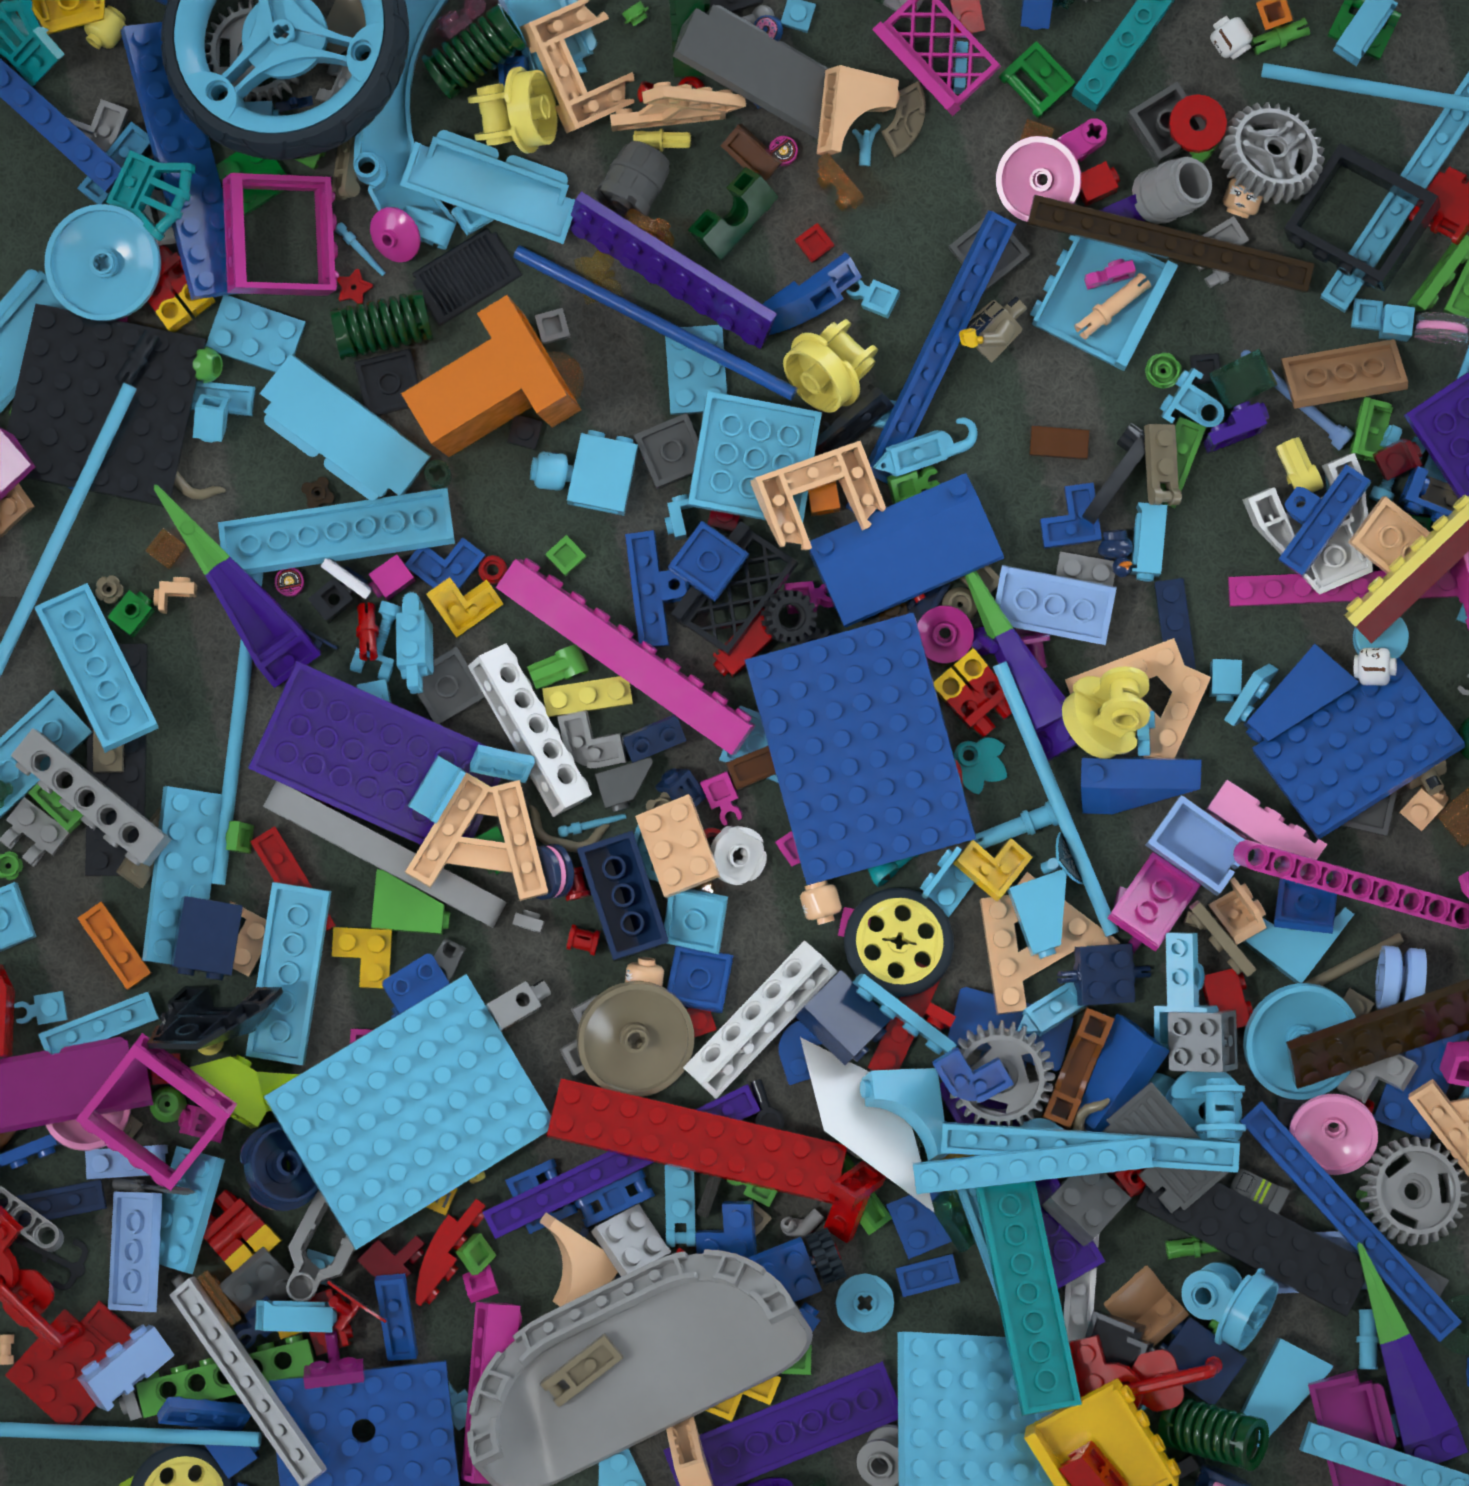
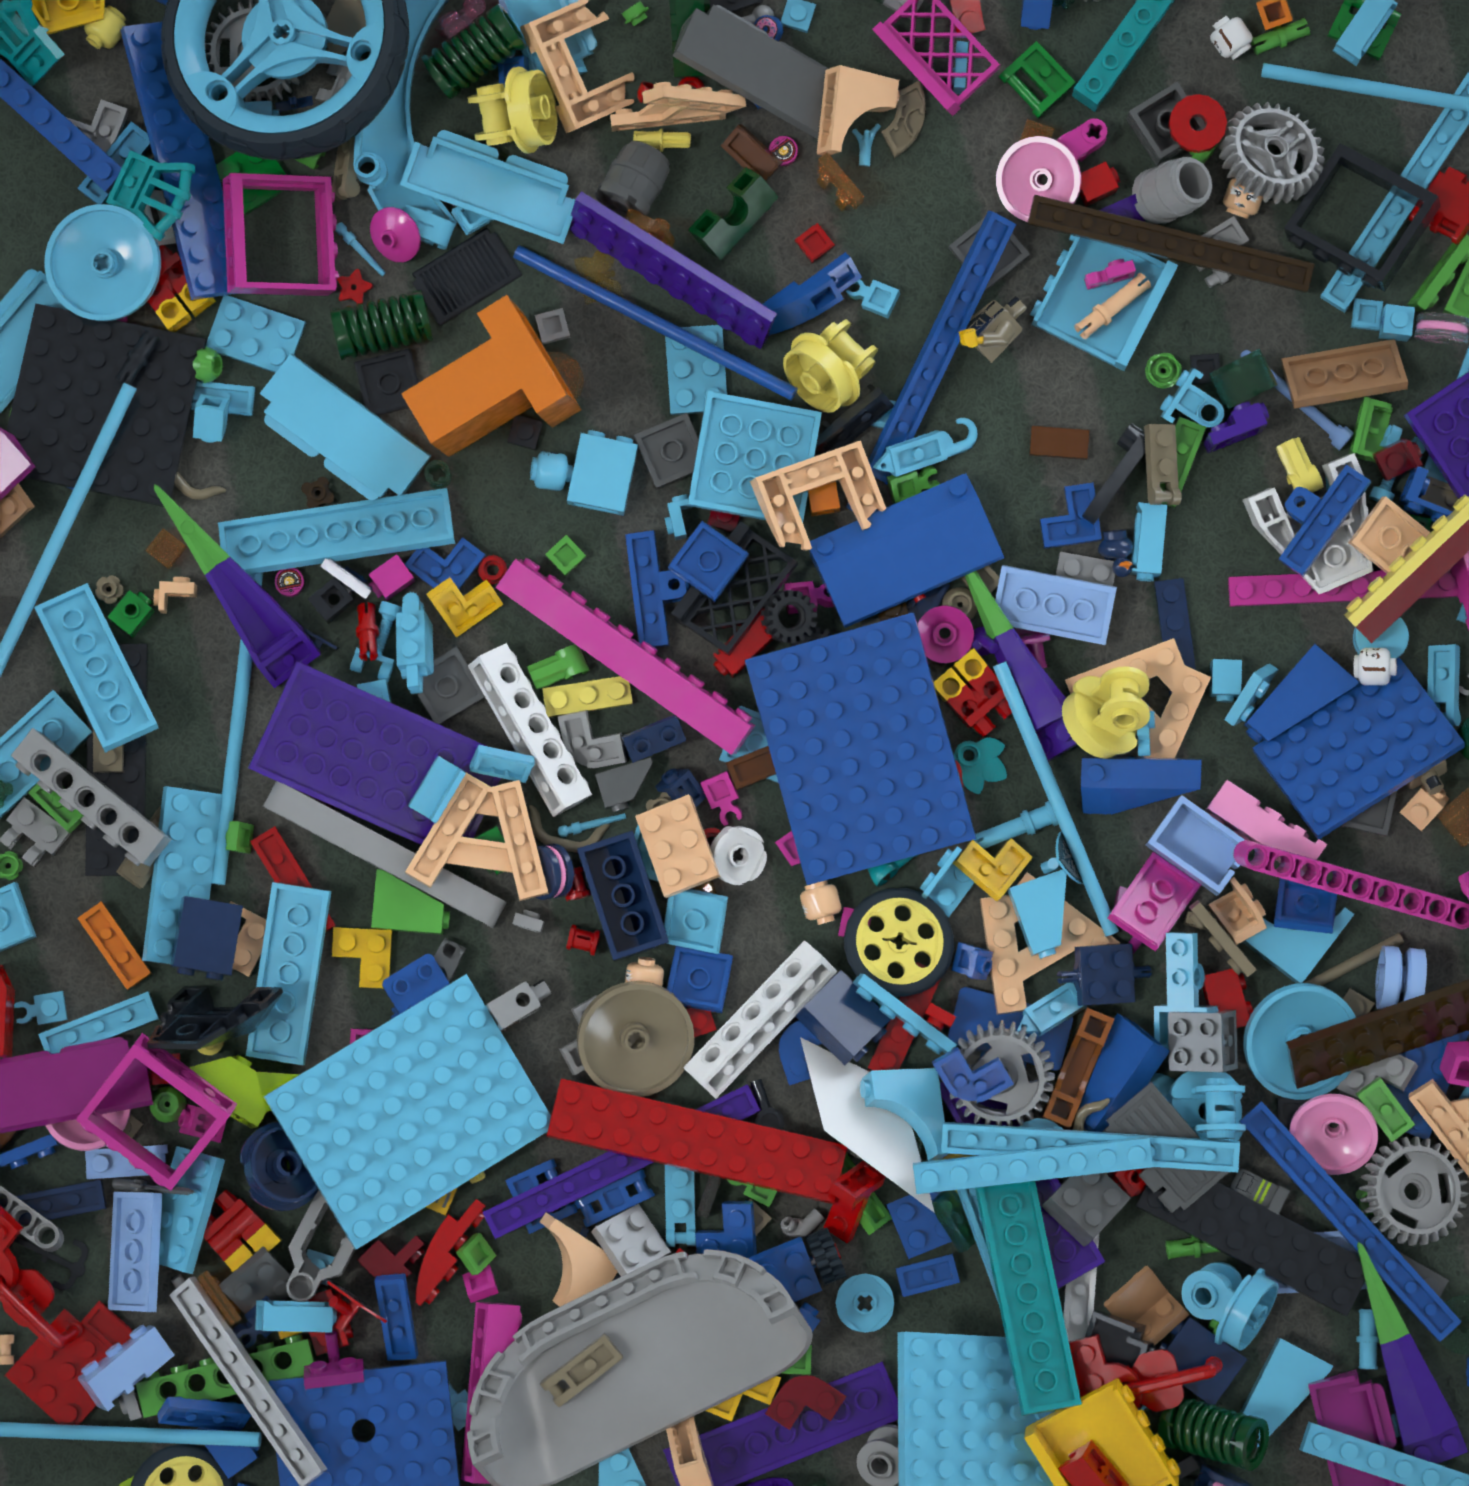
none -> dark red plate [765,1375,847,1430]
none -> blue bracket [952,942,993,980]
none -> bright green plate [1356,1077,1415,1142]
none -> medium azure plate [1427,644,1461,726]

